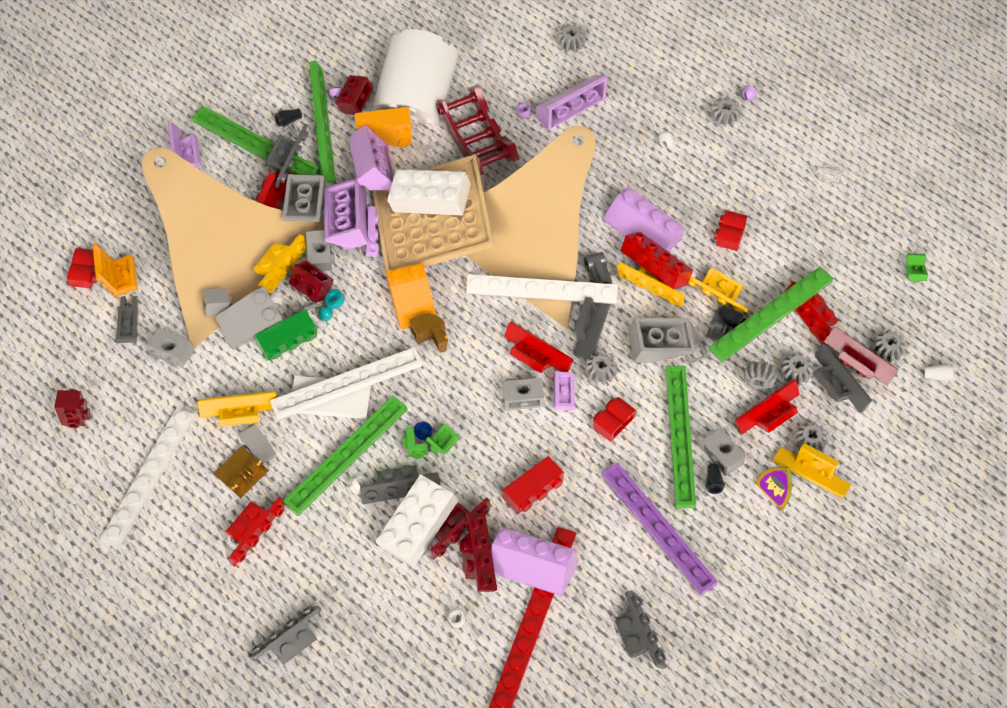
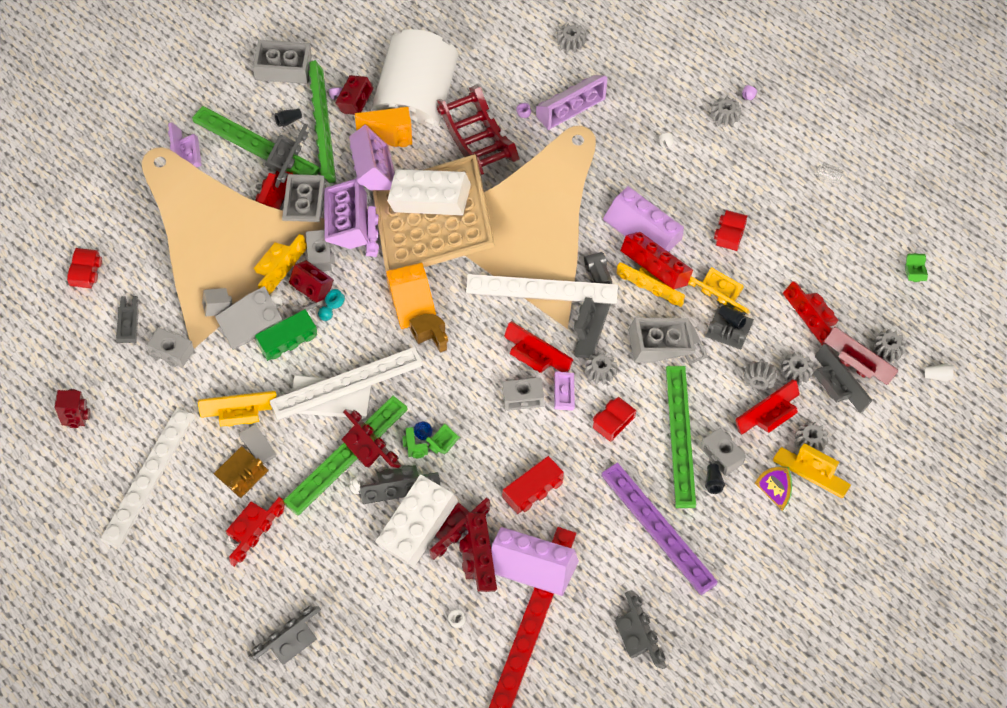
light orange plate [93,243,138,296] -> none
bright green plate [709,266,834,363] -> none
none -> light grey brick [253,40,312,84]
none -> dark red bracket [341,409,401,468]

